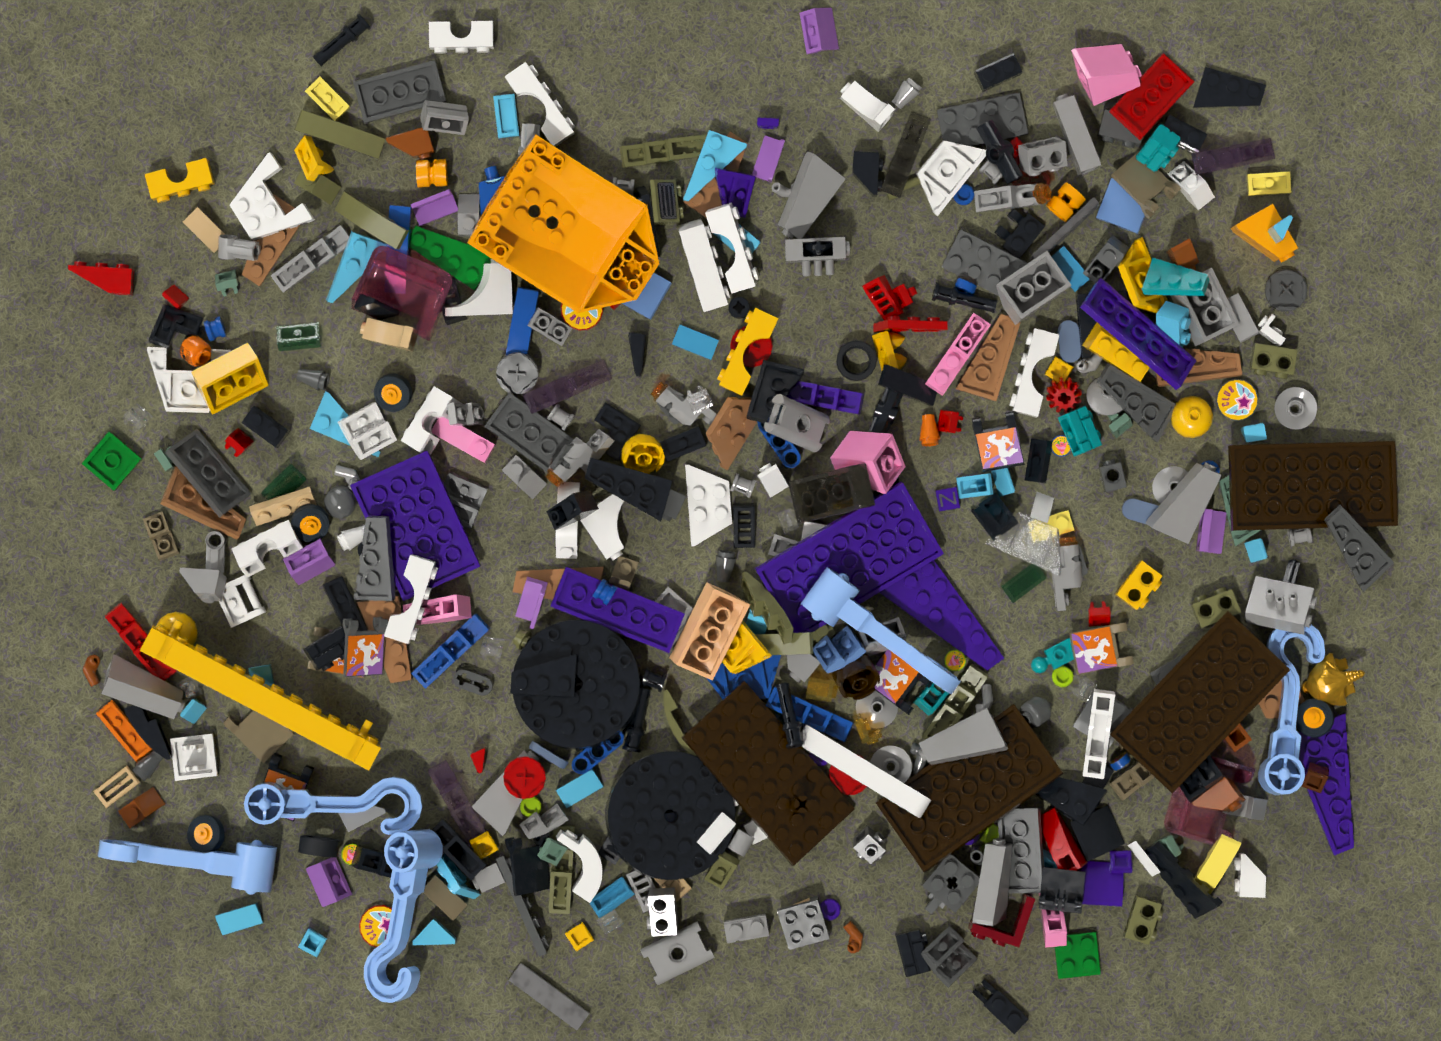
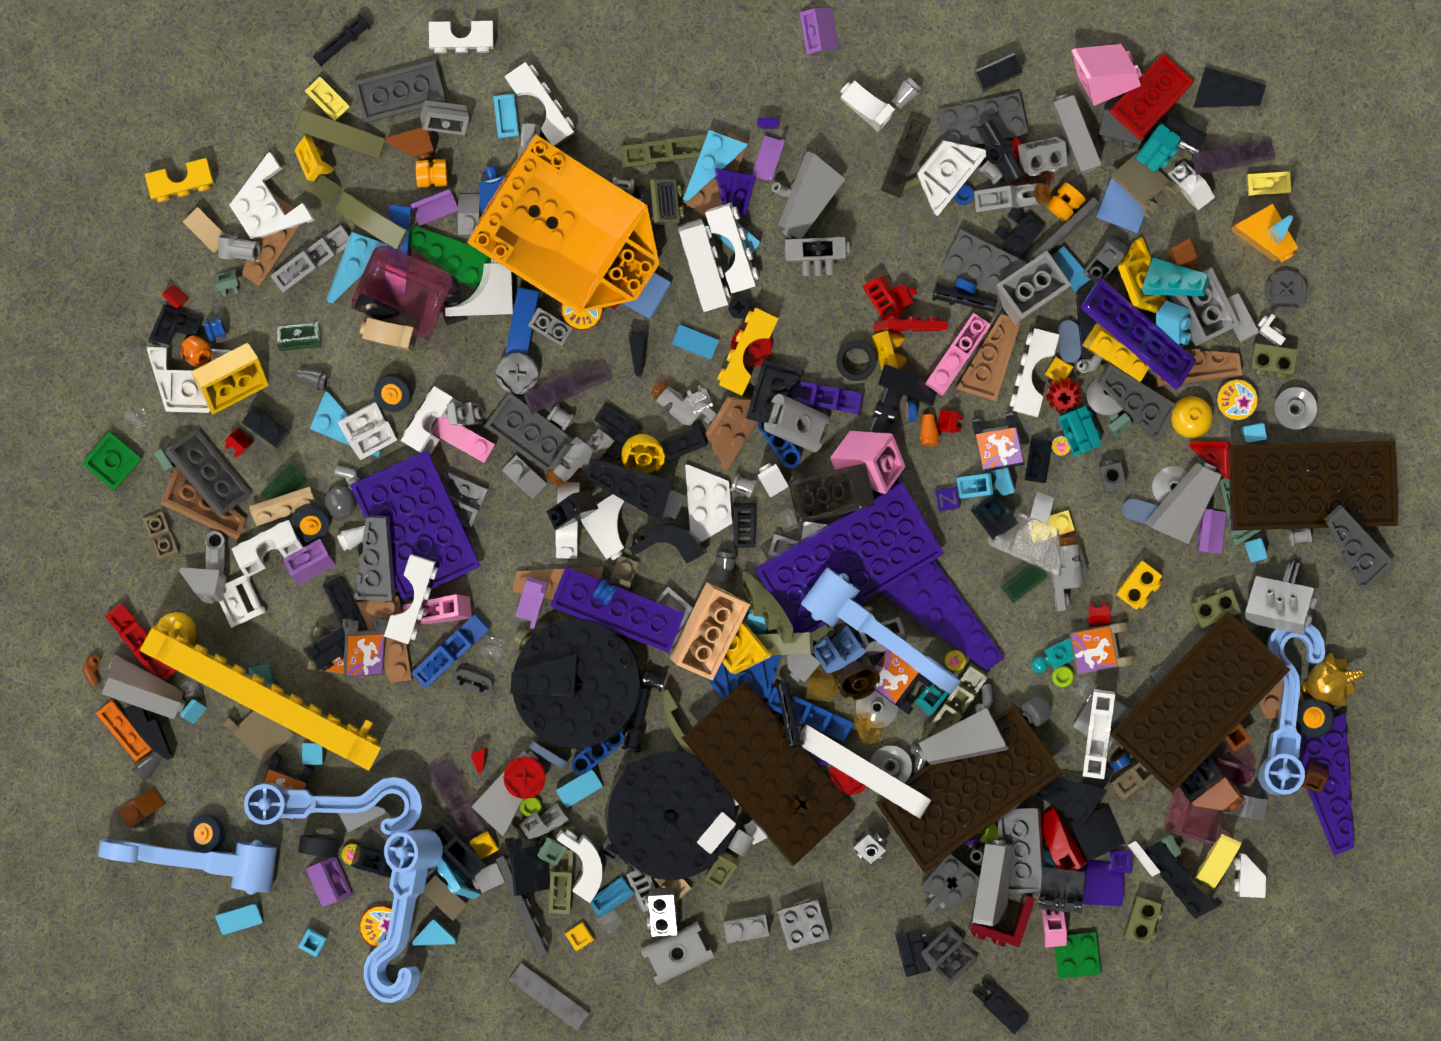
red slope [68,262,134,295] -> none
tan tile [93,765,140,808] -> none
white plate [170,733,218,781] -> none
dark purple tile [820,899,841,920] -> none
dark orange arm [843,921,863,954] -> none
black slope [852,151,883,197] -> none
none -> medium azure slope [302,743,324,765]
none -> black arch [629,524,707,564]
none -> blue tile [906,401,917,422]
none -> red tile [1189,441,1229,479]

